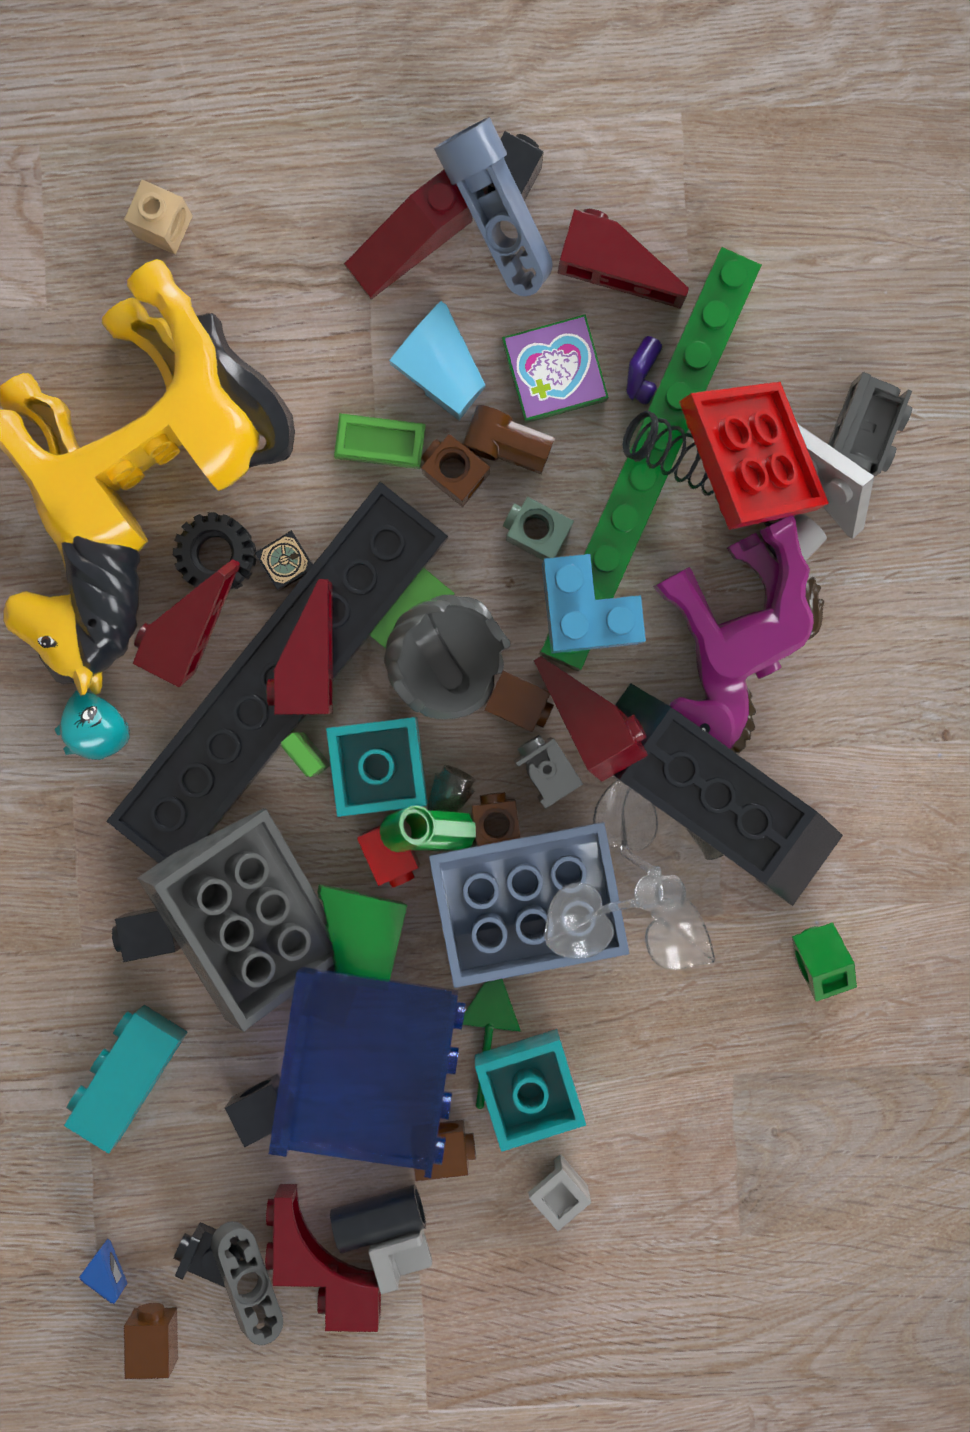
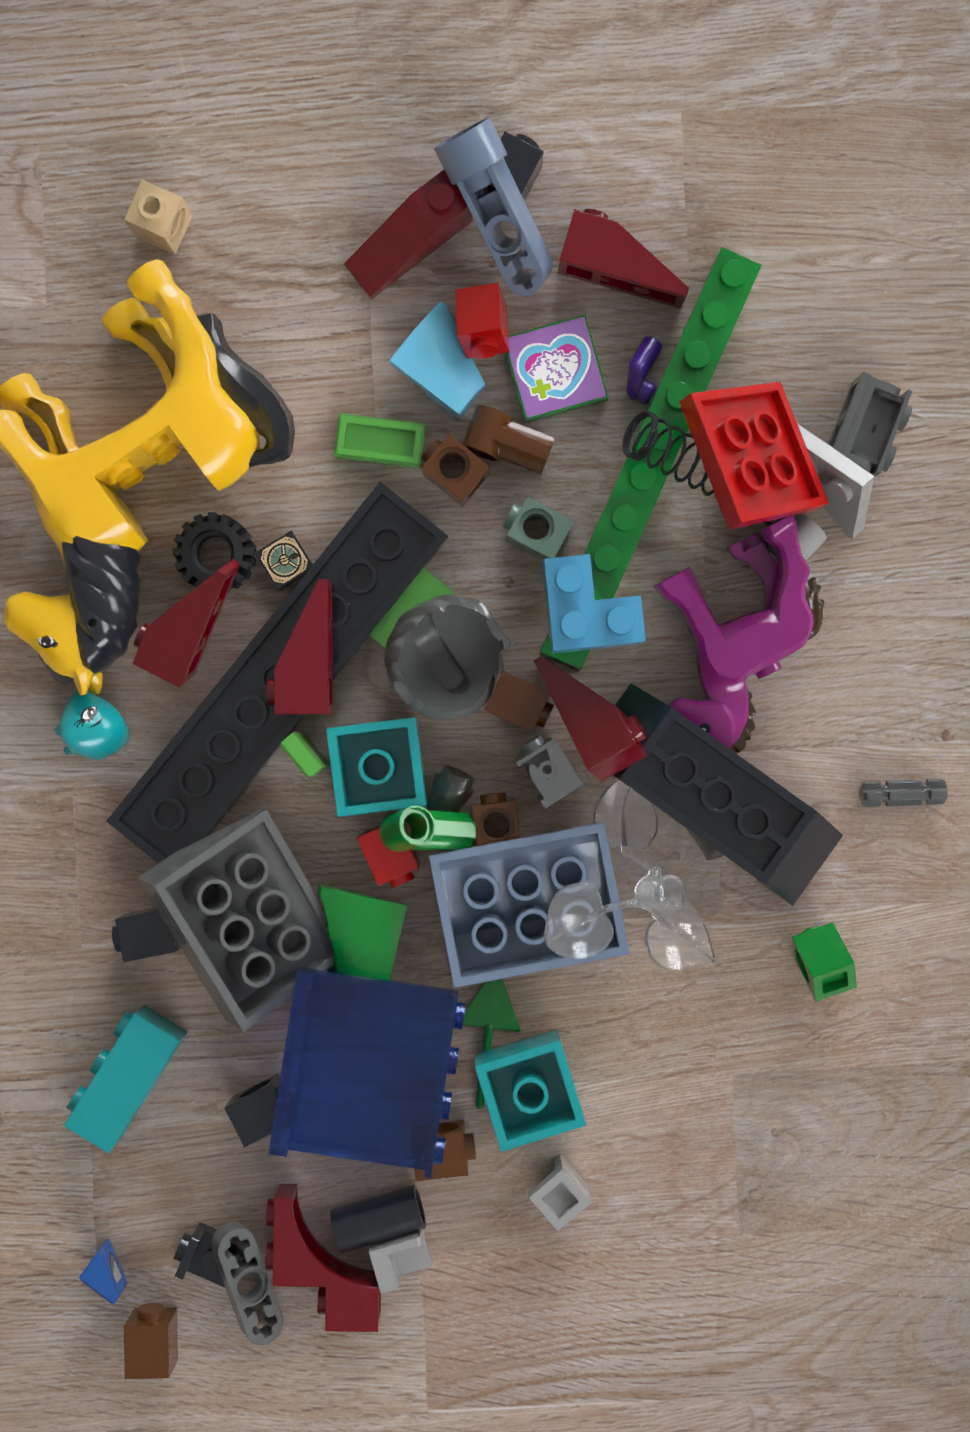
none -> red brick [455,282,510,359]
none -> dark grey axle [860,779,948,807]

